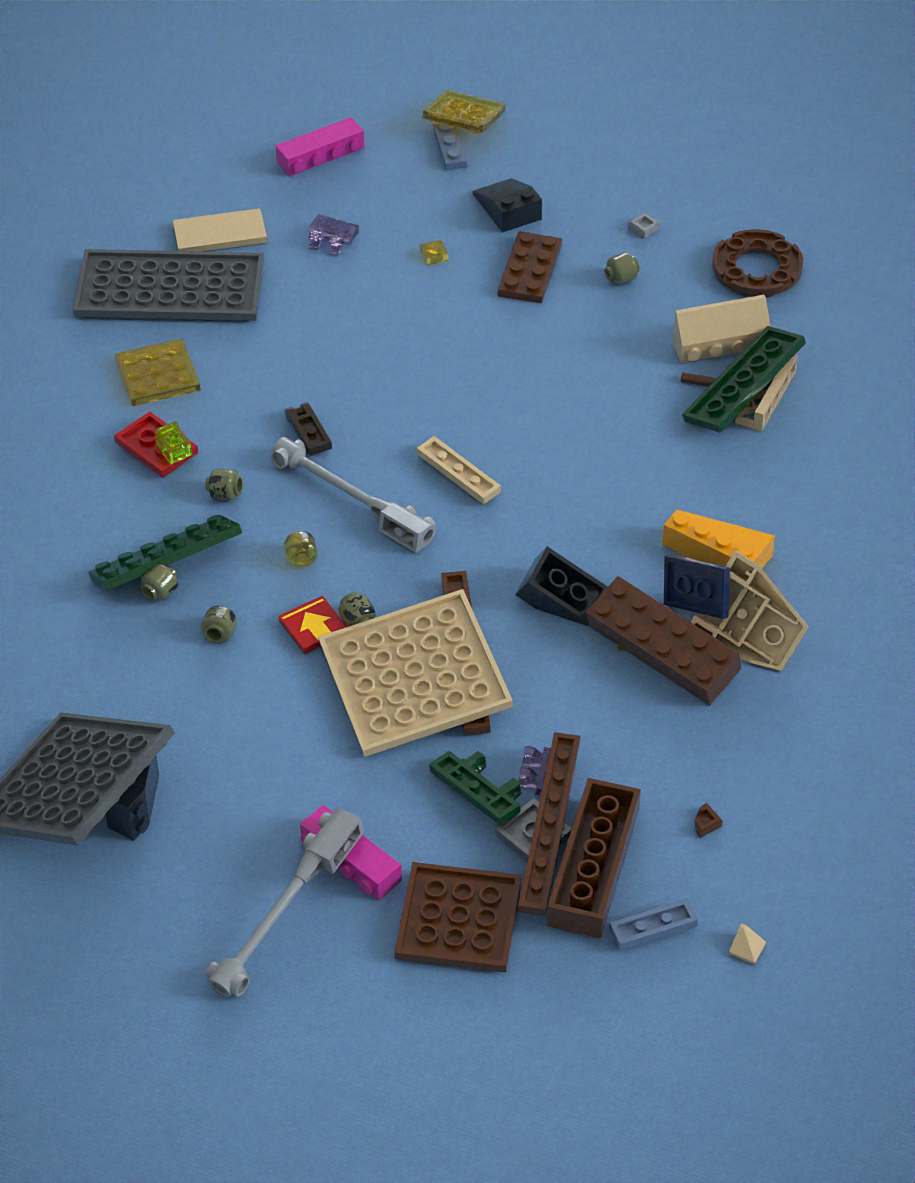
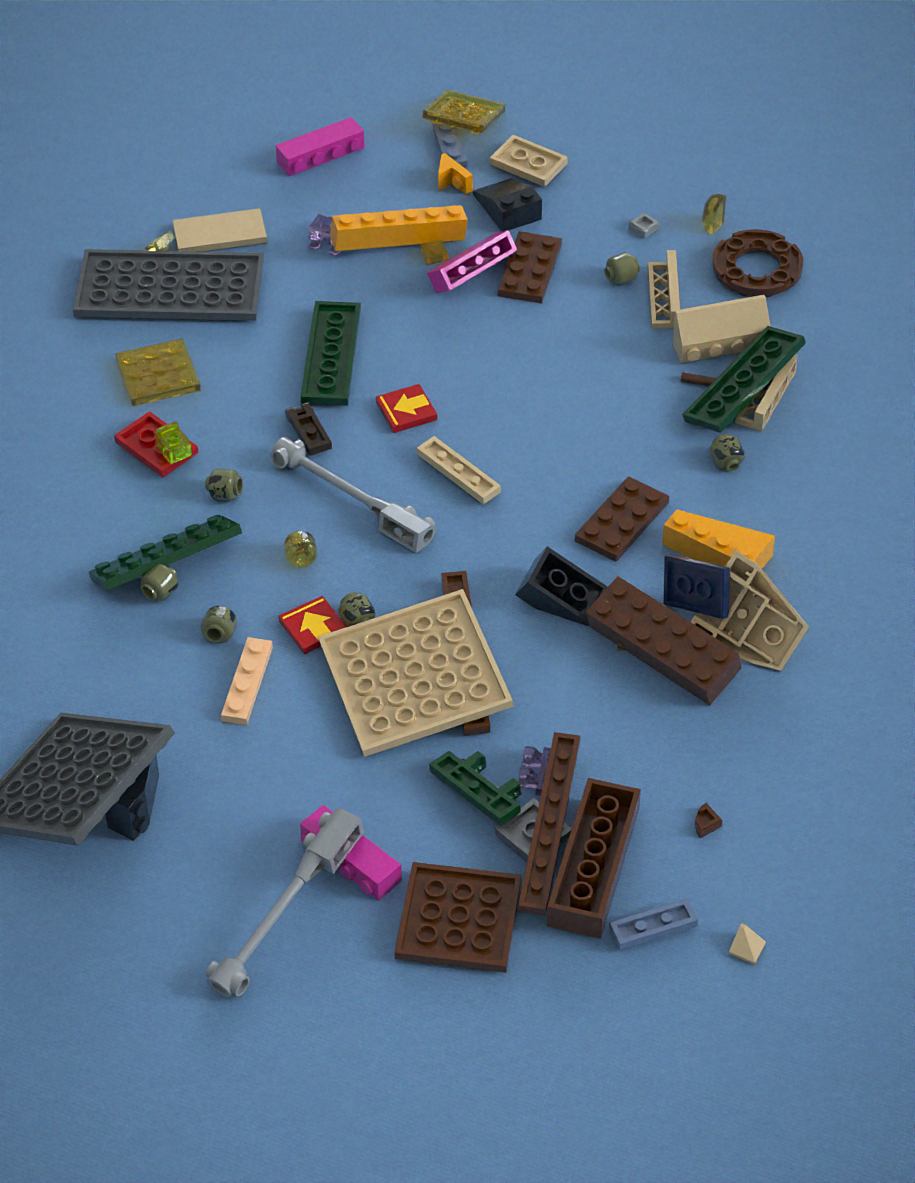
none -> clear yellow plate [145,231,175,251]
none -> light nougat plate [221,637,273,726]
none -> dark green plate [300,301,361,405]
none -> light orange brick [330,205,468,251]
none -> red tile [376,384,437,433]
none -> dark pink brick [427,230,517,293]
none -> light orange slope [438,153,473,195]
none -> tan plate [490,135,568,187]
none -> reddish brown plate [575,476,669,562]
none -> tan fence [648,250,680,329]
none -> clear yellow brick [702,194,726,234]
none -> olive head [710,434,745,471]

